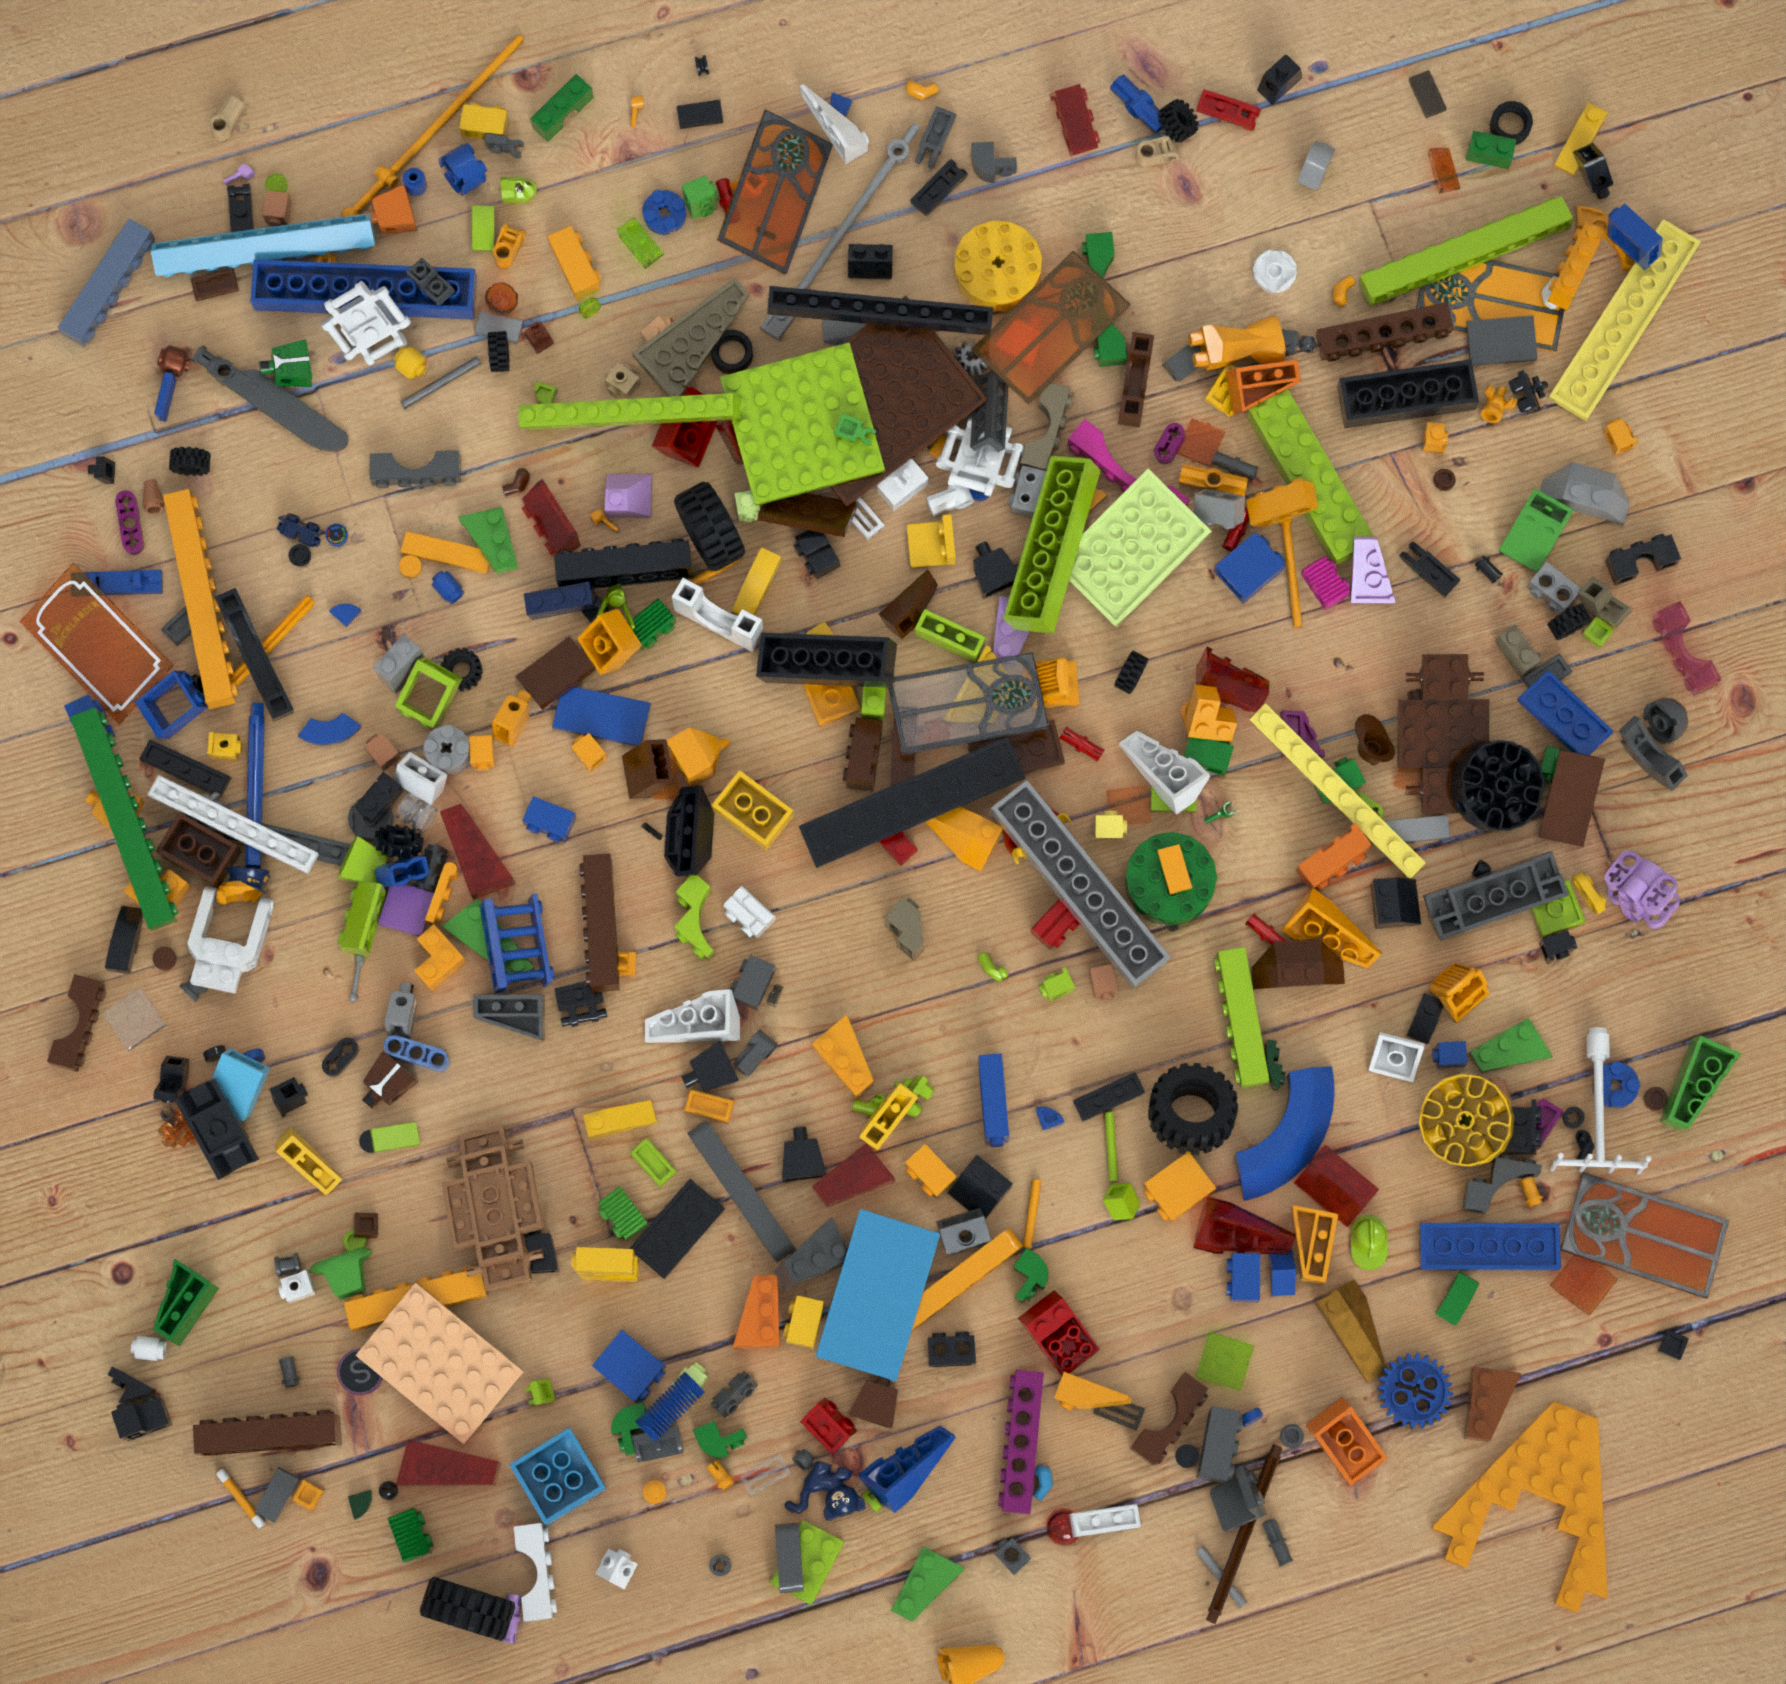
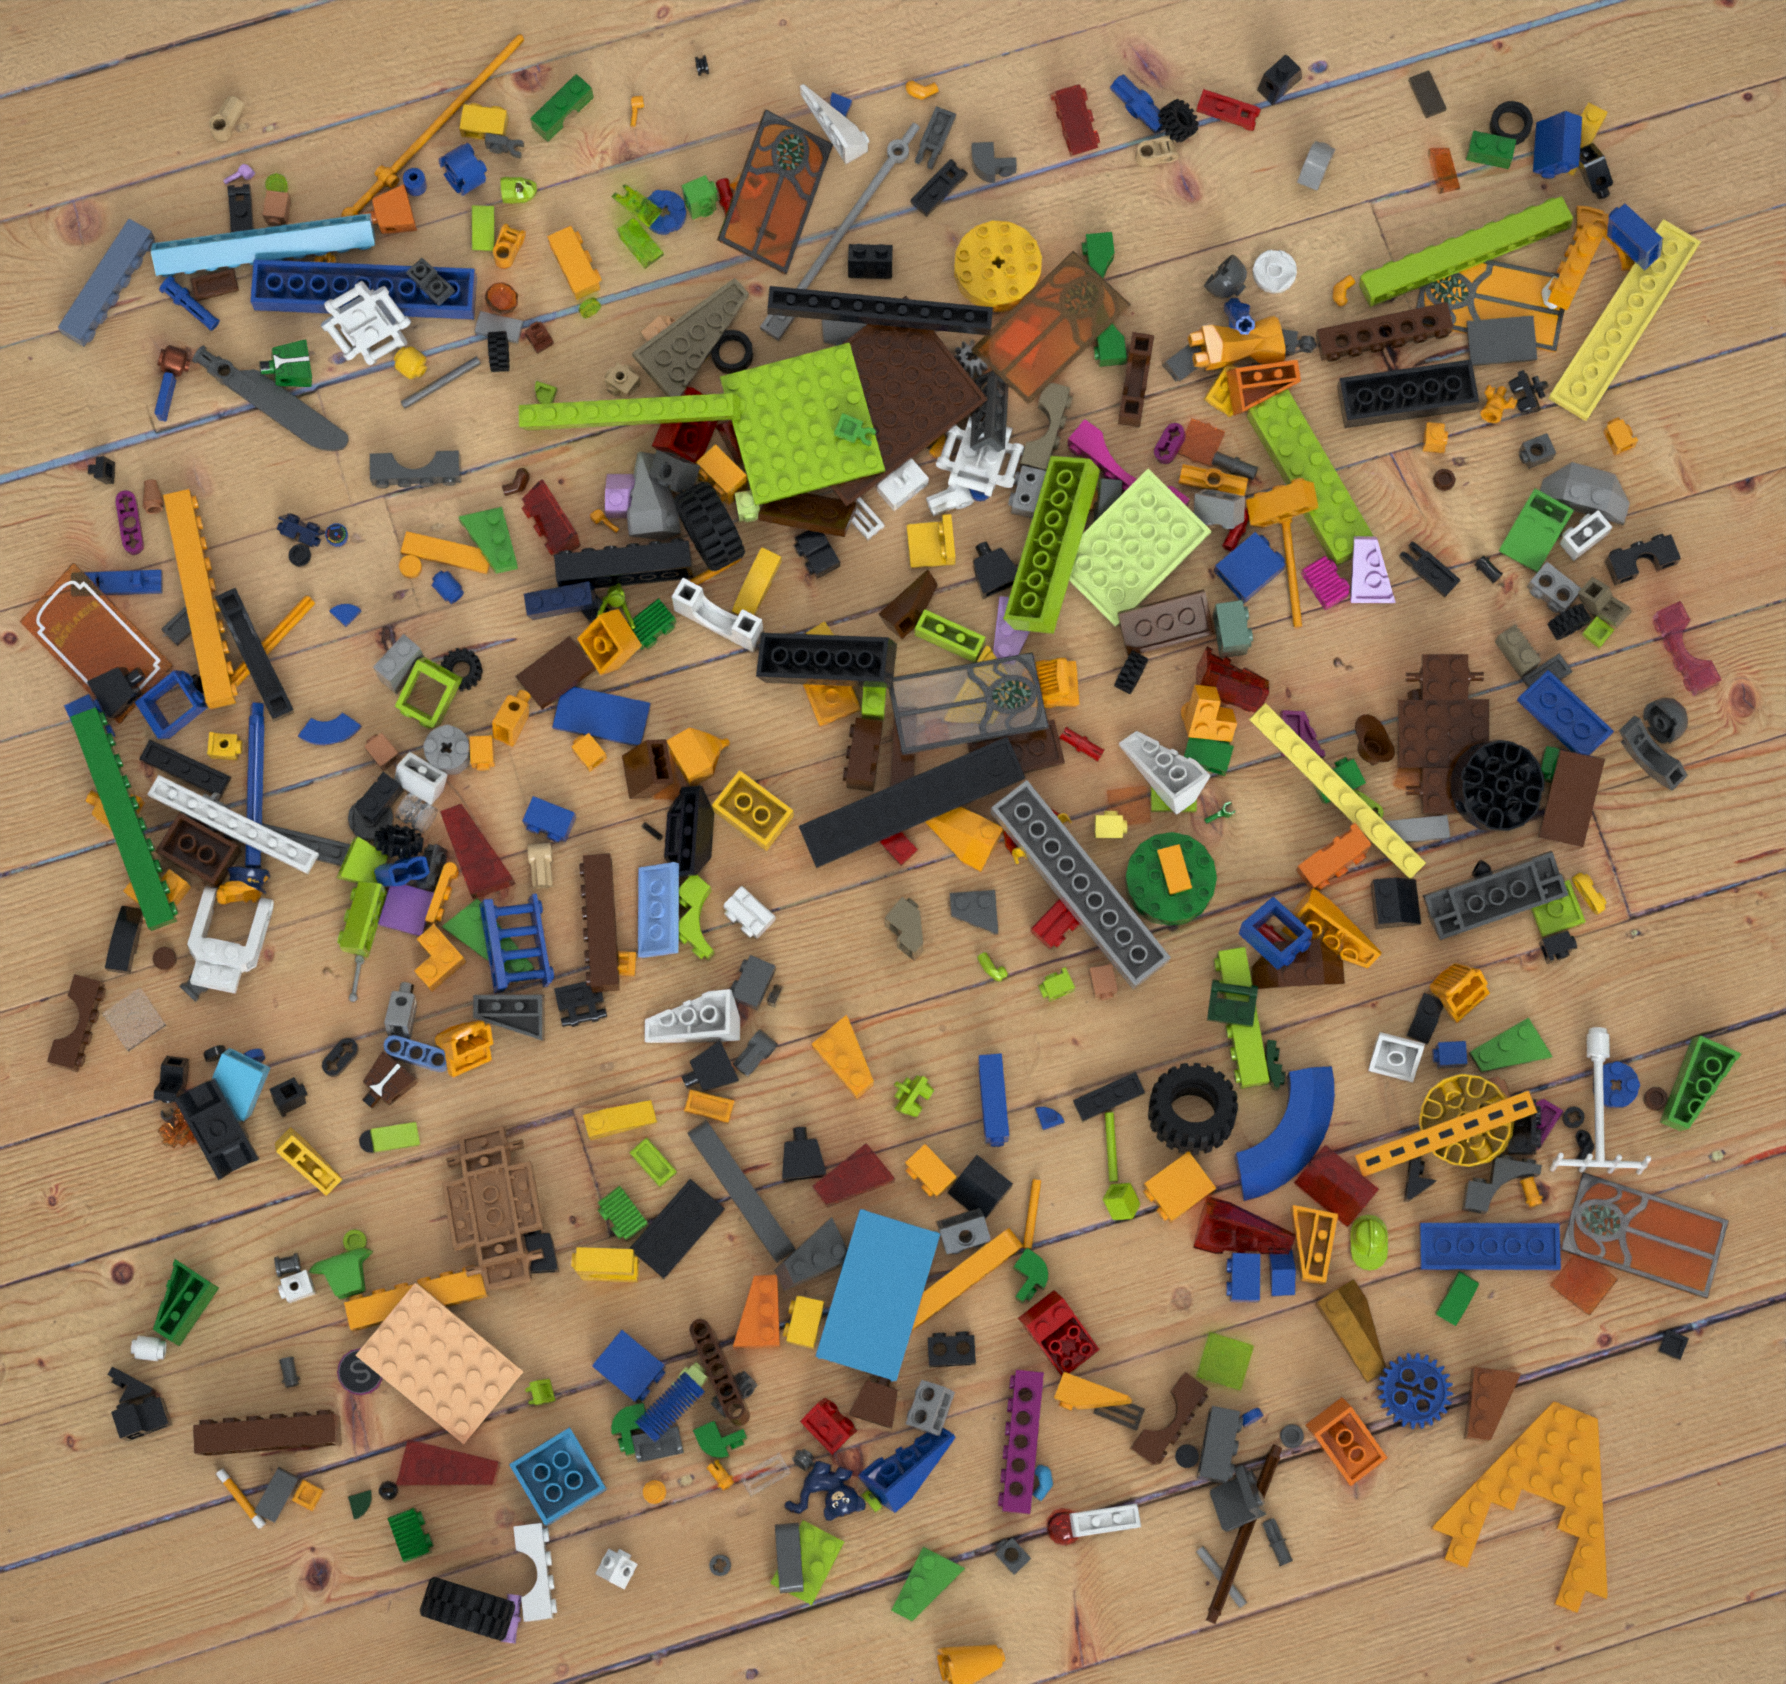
black tyre [169,447,211,476] -> none
reddish brown tile [353,1212,378,1238] -> none
black tile [677,100,723,129] -> none
lime arm [852,1094,886,1116] -> none
yellow slope [859,1083,919,1150] -> none
lavender piece [1605,851,1680,929] -> none
none -> black torso [87,667,145,719]
none -> blue pin [159,276,220,331]
none -> light orange piece [435,1021,493,1077]
none -> tan piece [528,842,553,889]
none -> clear neon green hinge [611,185,663,228]
none -> light grey wedge [627,452,681,541]
none -> light blue tile [638,862,679,958]
none -> dark grey brick [649,450,700,493]
none -> reddish brown beam [689,1319,750,1426]
none -> light orange brick [696,444,748,505]
none -> light grey brick [906,1380,955,1436]
none -> dark grey wing [950,890,998,935]
none -> dark grey slope [1094,478,1122,522]
none -> reddish brown plate [1117,589,1215,656]
none -> dark grey cylinder [1204,255,1247,298]
none -> dark green plate [1207,979,1258,1027]
none -> sand green brick [1213,600,1253,658]
none -> blue piece [1224,298,1255,335]
none -> blue window [1239,897,1313,970]
none -> light orange tile [1355,1090,1538,1177]
none -> black slope [1404,1156,1437,1202]
none -> dark grey brick [1519,433,1556,469]
none -> blue brick [1533,111,1582,179]
none -> white brick [1560,510,1612,561]

